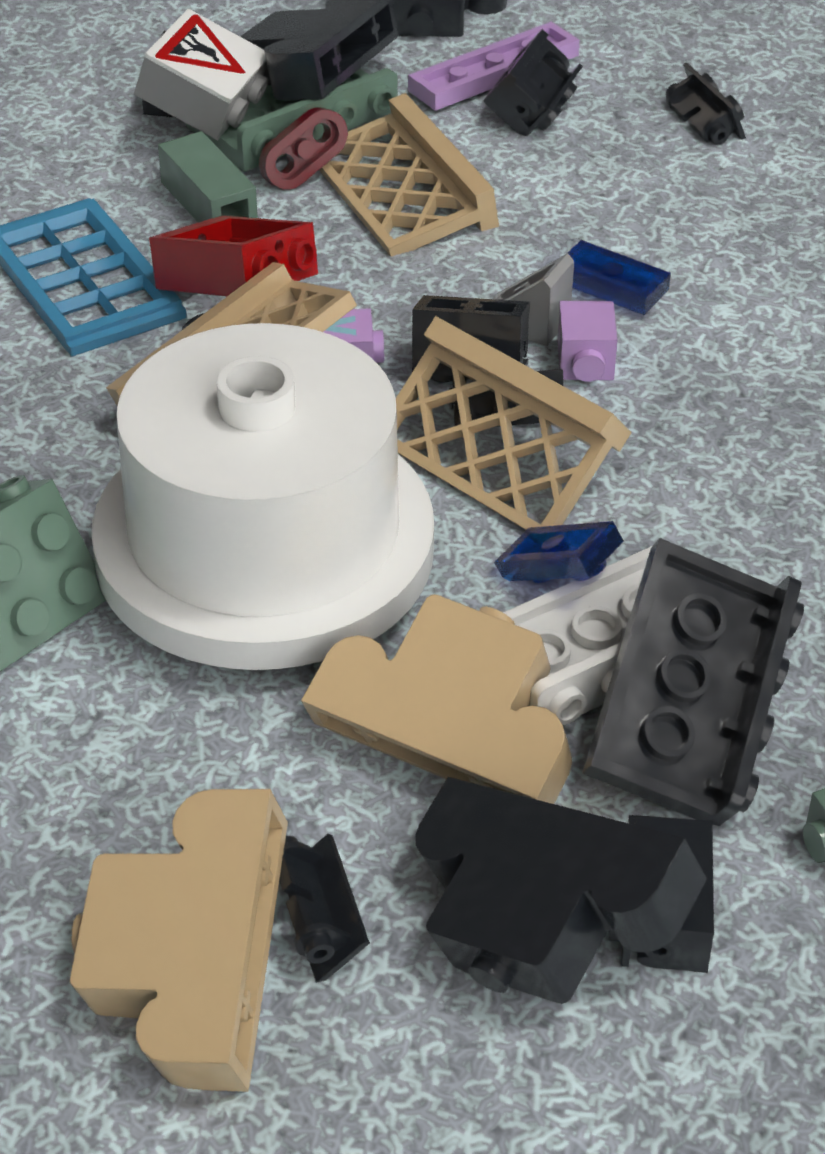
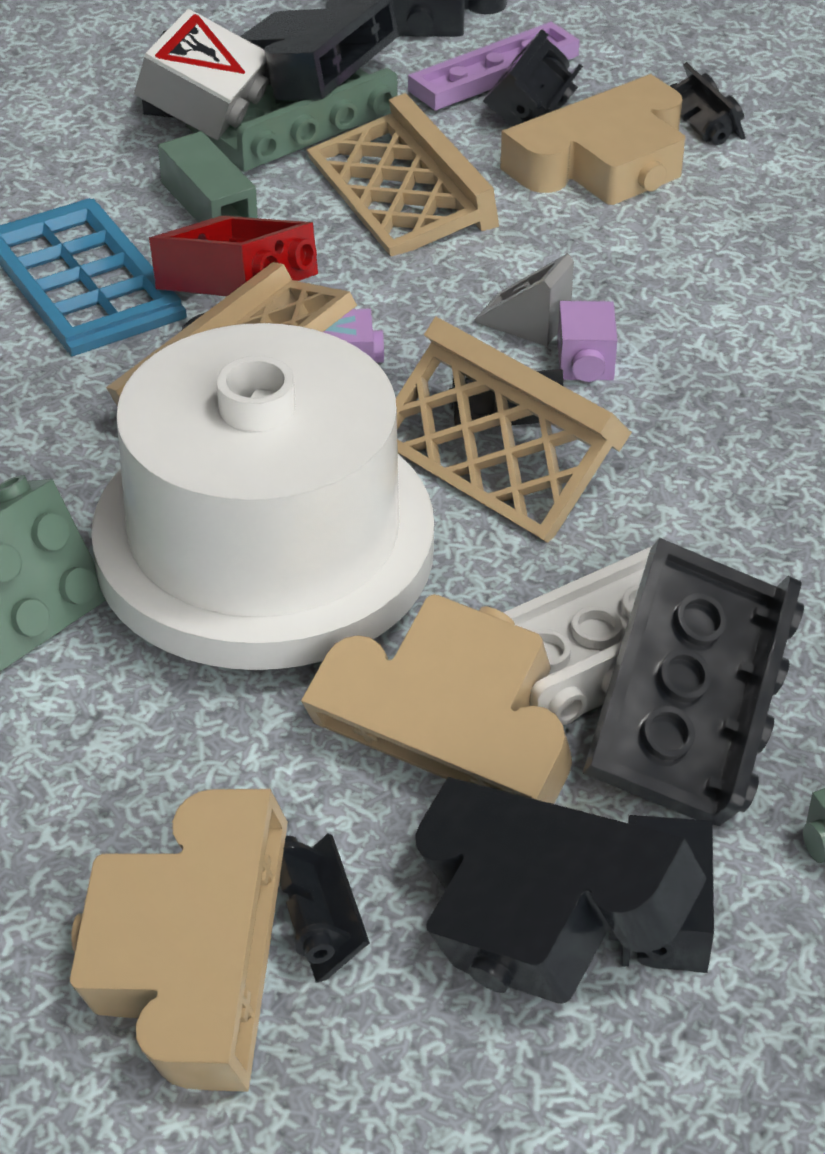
dark red plate [259,107,348,189] -> none
black hinge [412,295,530,382] -> none
clear blue plate [494,521,624,583] -> none
clear blue plate [566,240,671,315] -> none
none -> tan brick [500,74,686,205]

